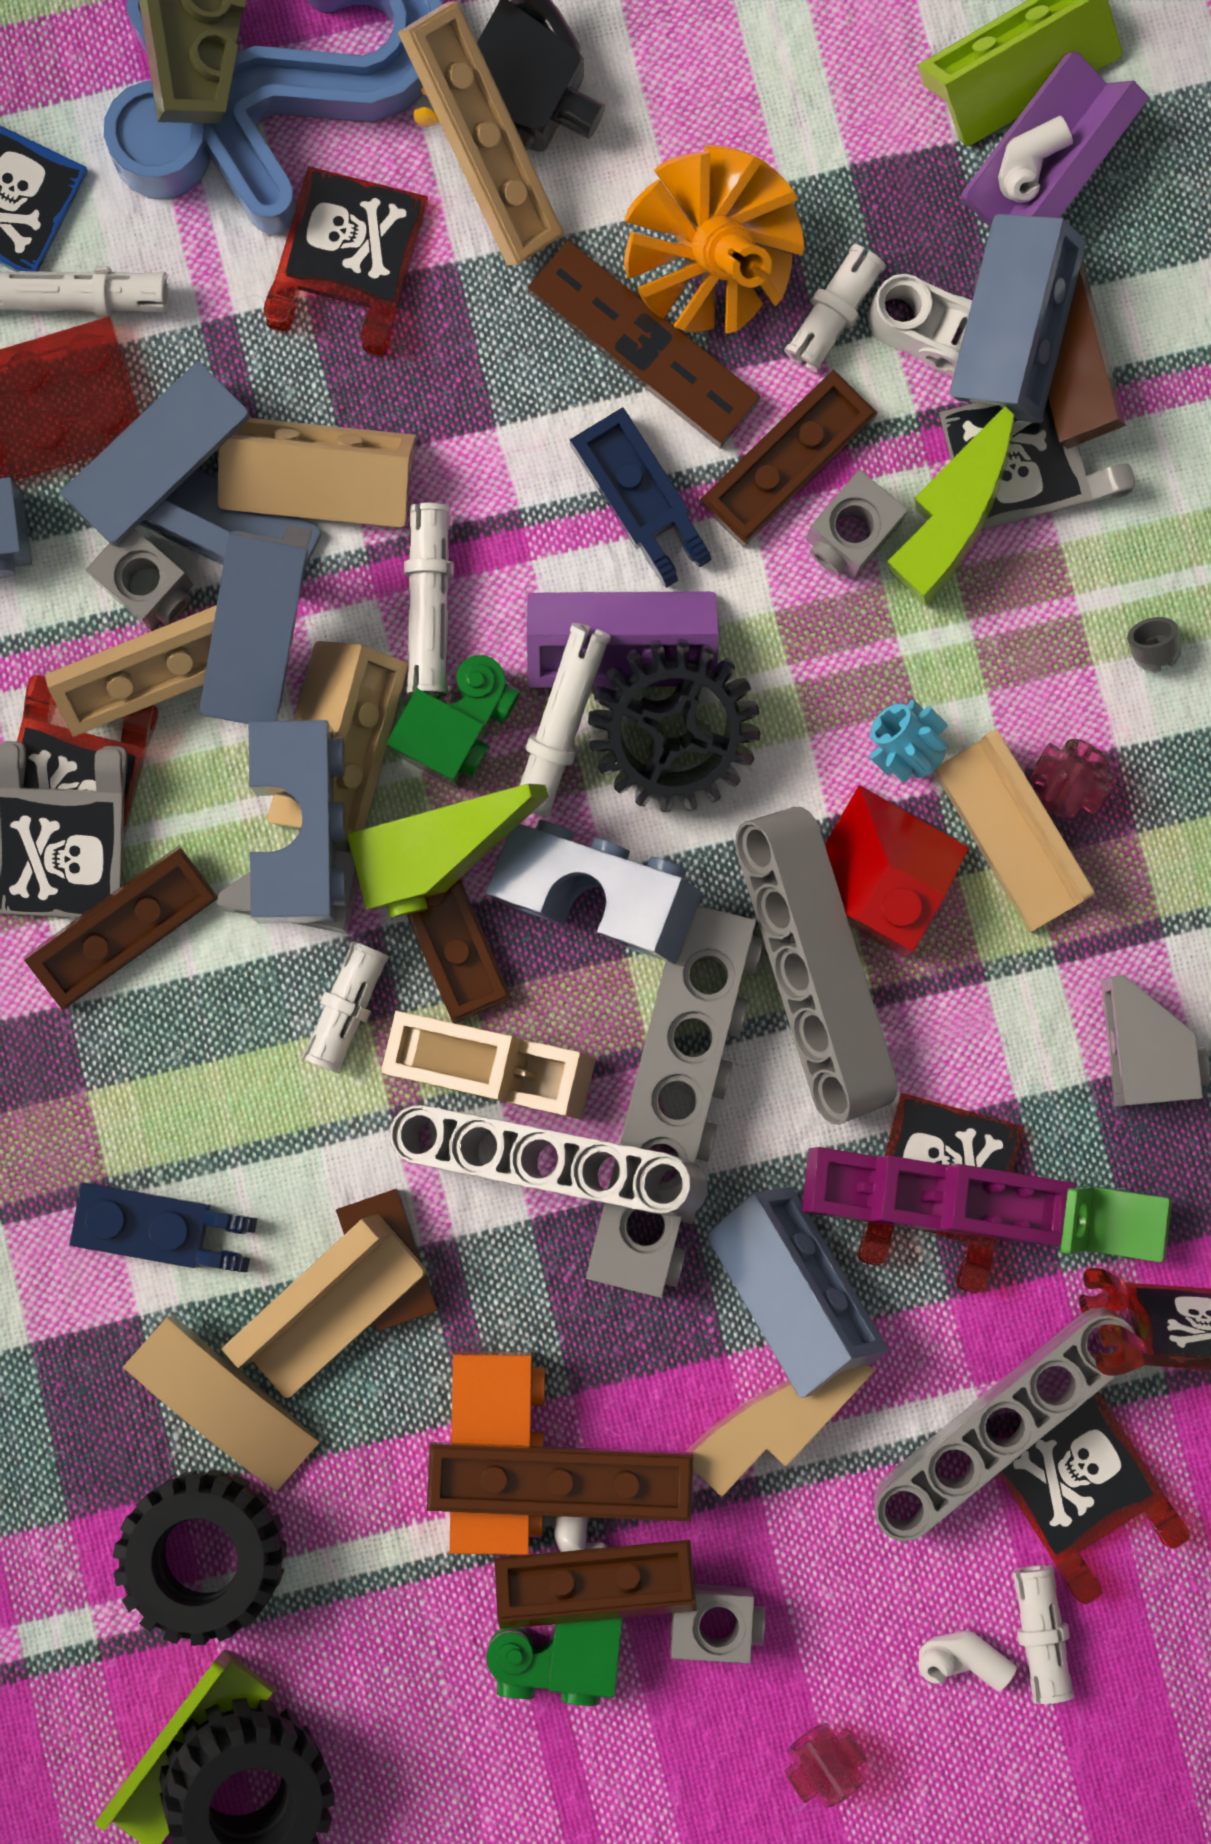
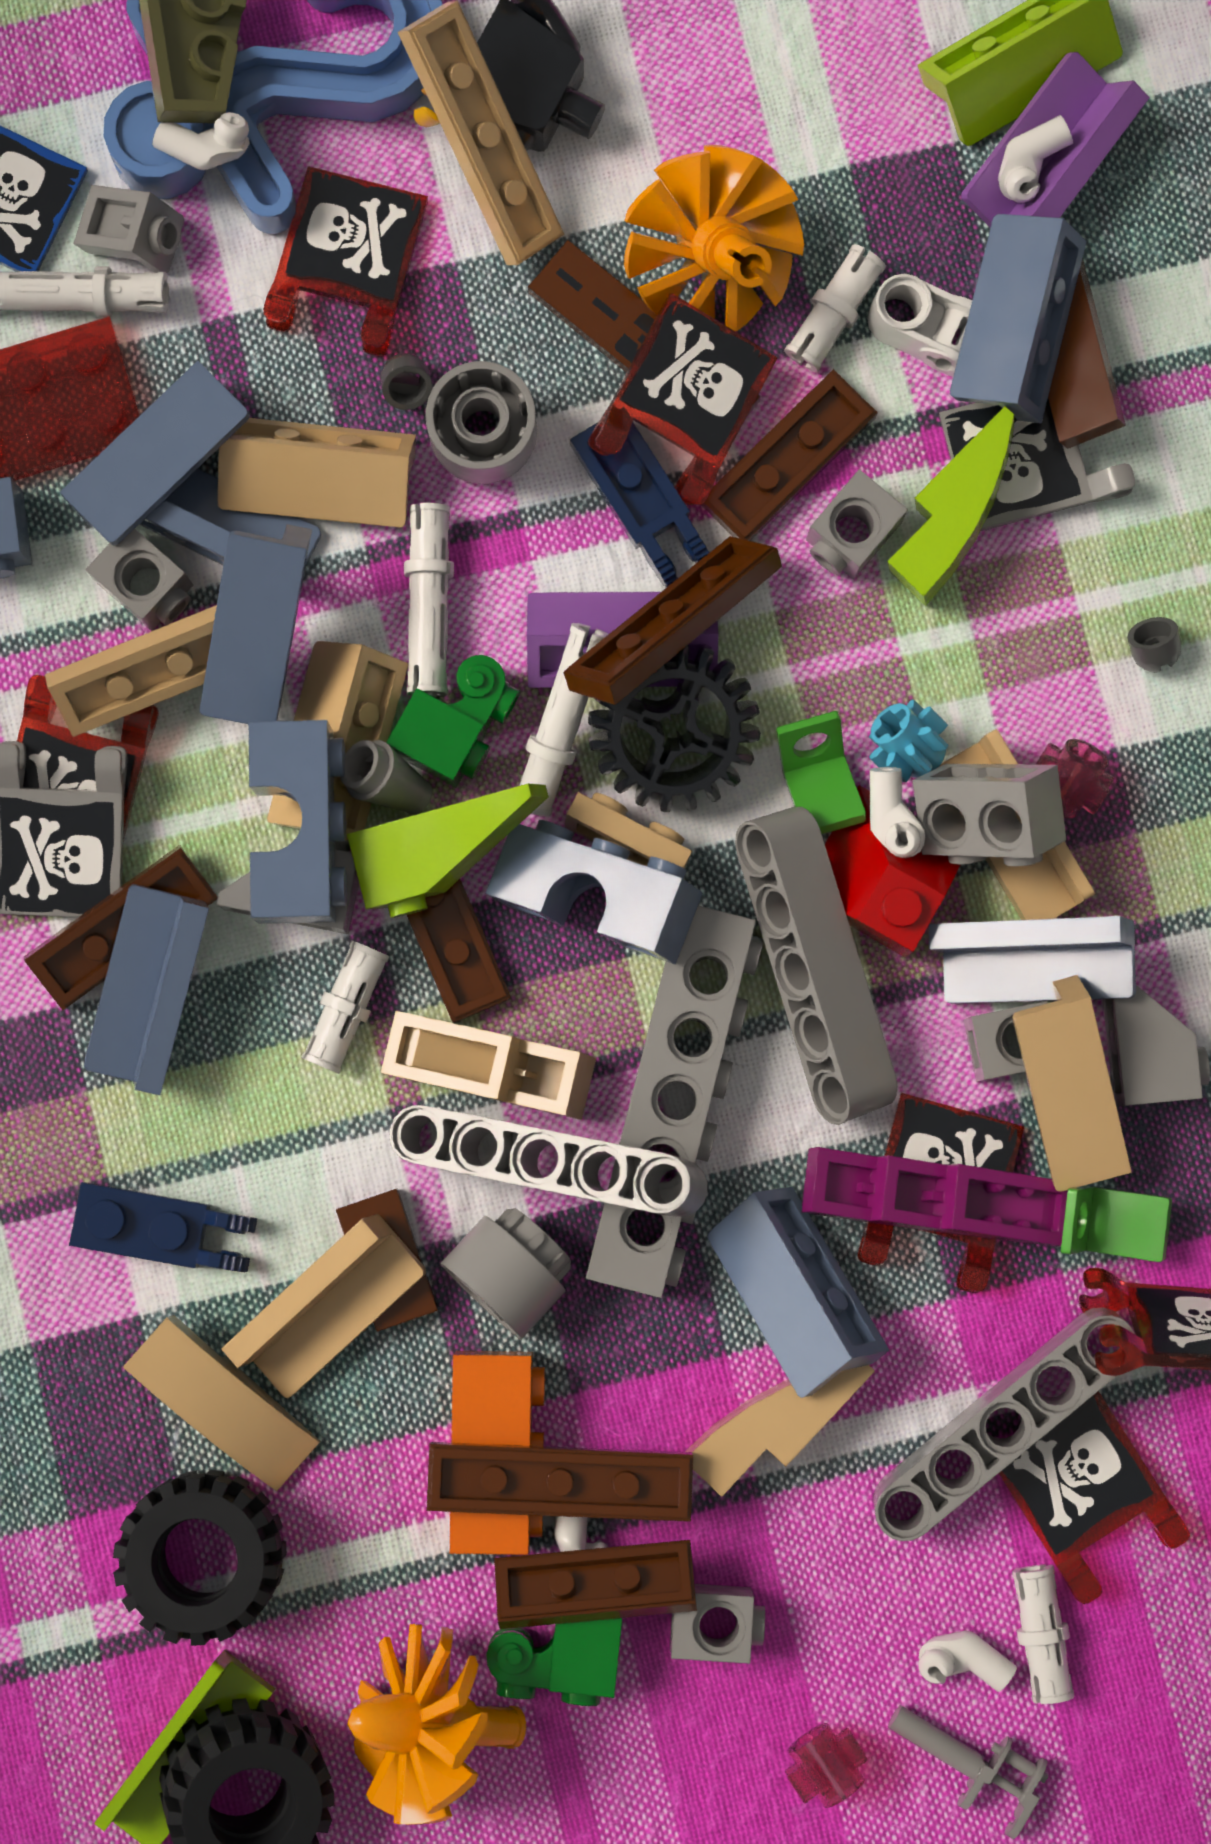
none -> light grey bracket [73,185,184,273]
none -> sand blue panel [84,884,209,1096]
none -> white arm [152,112,250,170]
none -> light grey cone [340,740,432,815]
none -> light orange piece [347,1624,526,1825]
none -> dark grey hinge [380,353,432,410]
none -> light grey piece [425,361,537,484]
none -> light grey piece [440,1208,571,1340]
none -> reddish brown tile [563,536,782,705]
none -> tan plate [564,792,692,869]
none -> flag [588,293,778,506]
none -> bright green bracket [776,711,866,834]
none -> white arm [870,767,926,858]
none -> light grey piece [888,1705,1049,1839]
none -> light grey brick [912,764,1066,866]
none -> panel [929,916,1136,1004]
none -> light grey brick [963,1001,1047,1082]
none -> tan panel [1012,975,1132,1192]

